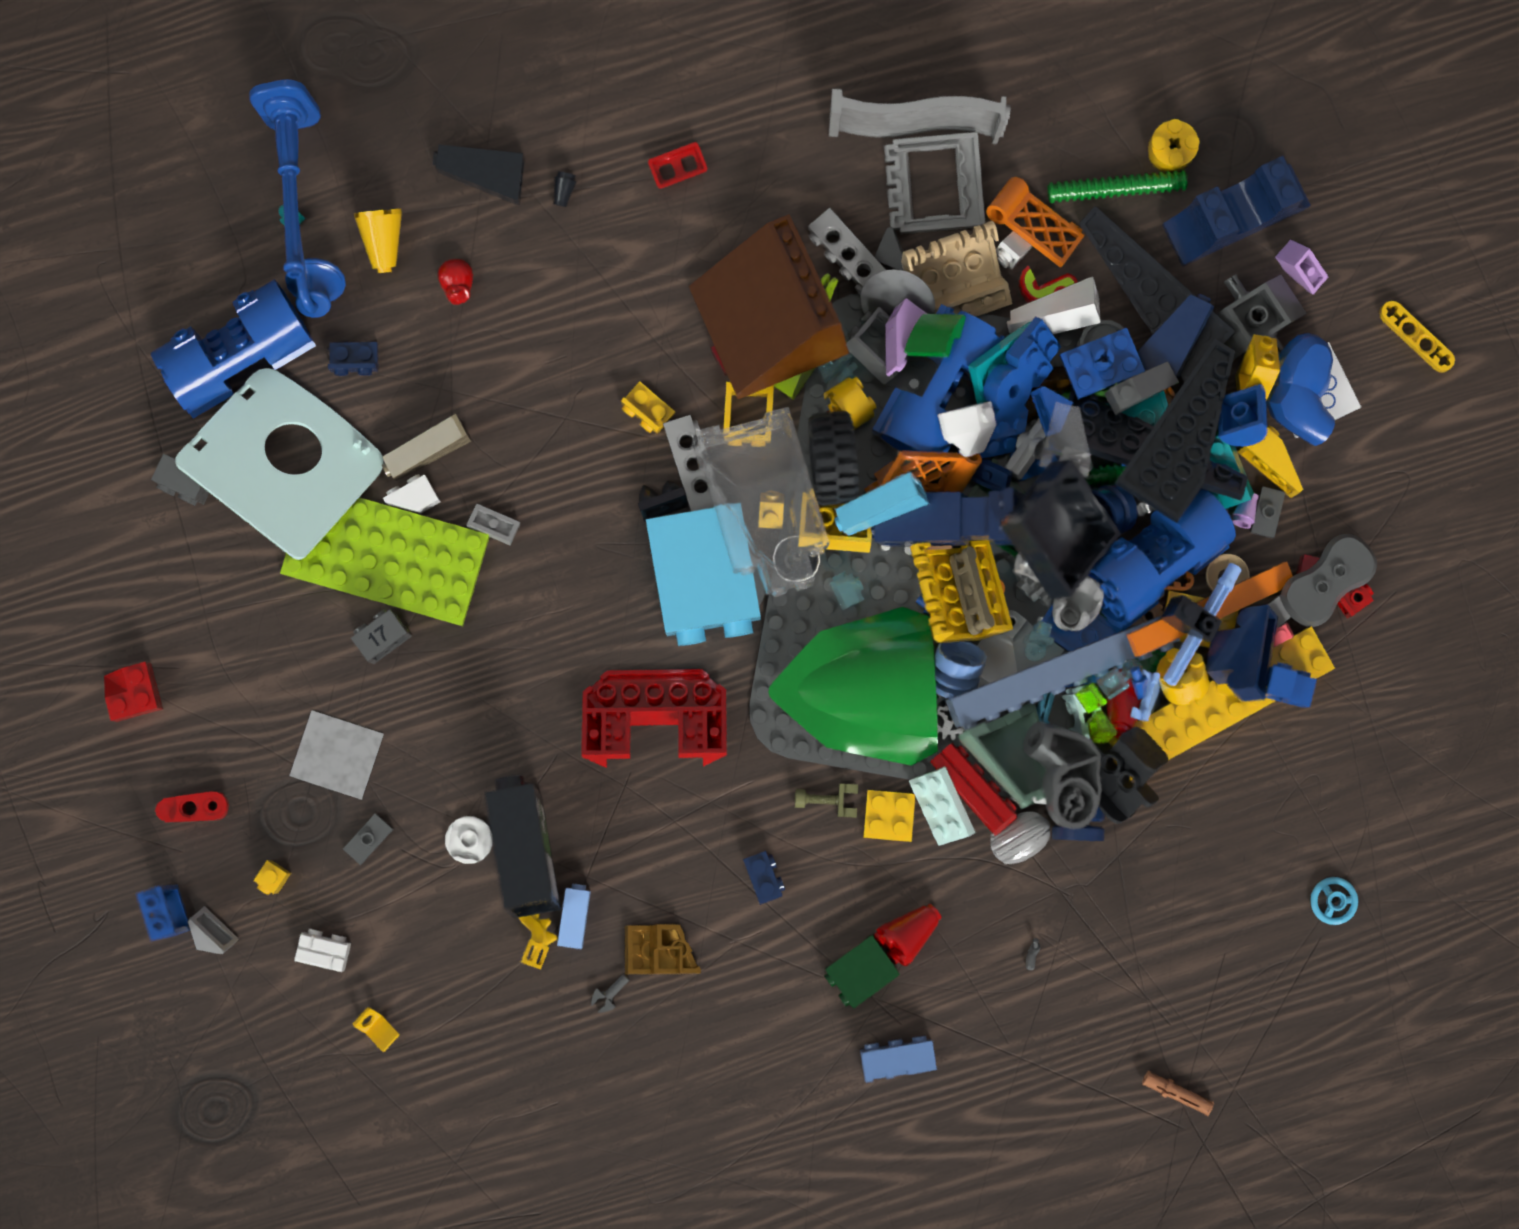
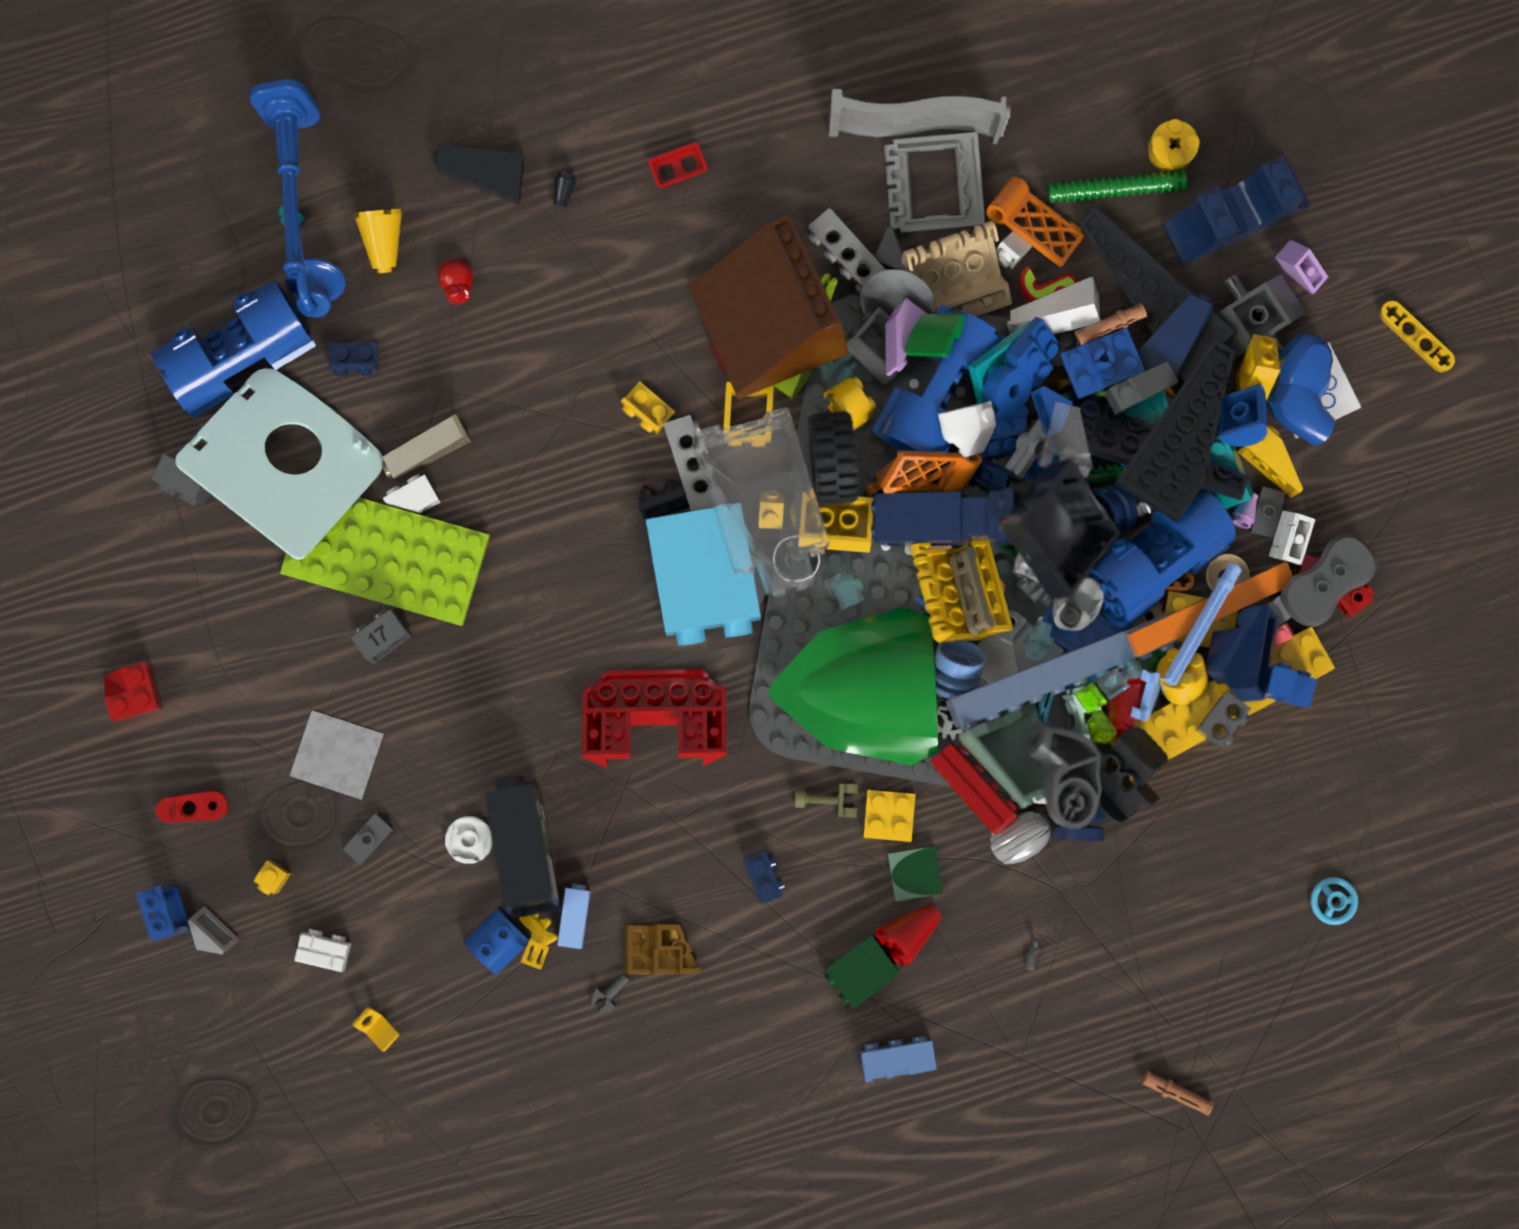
light grey plate [467,504,520,545] -> none
medium azure slope [835,472,929,536] -> none
light aqua plate [909,767,976,846] -> none
blue bar [1130,666,1148,700] -> none
black slope [1161,595,1222,642] -> none
none -> blue brick [463,907,529,975]
none -> dark green tile [888,846,943,901]
none -> nougat pin [1075,303,1147,346]
none -> dark grey brick [1195,691,1251,748]
none -> white brick [1269,511,1315,565]

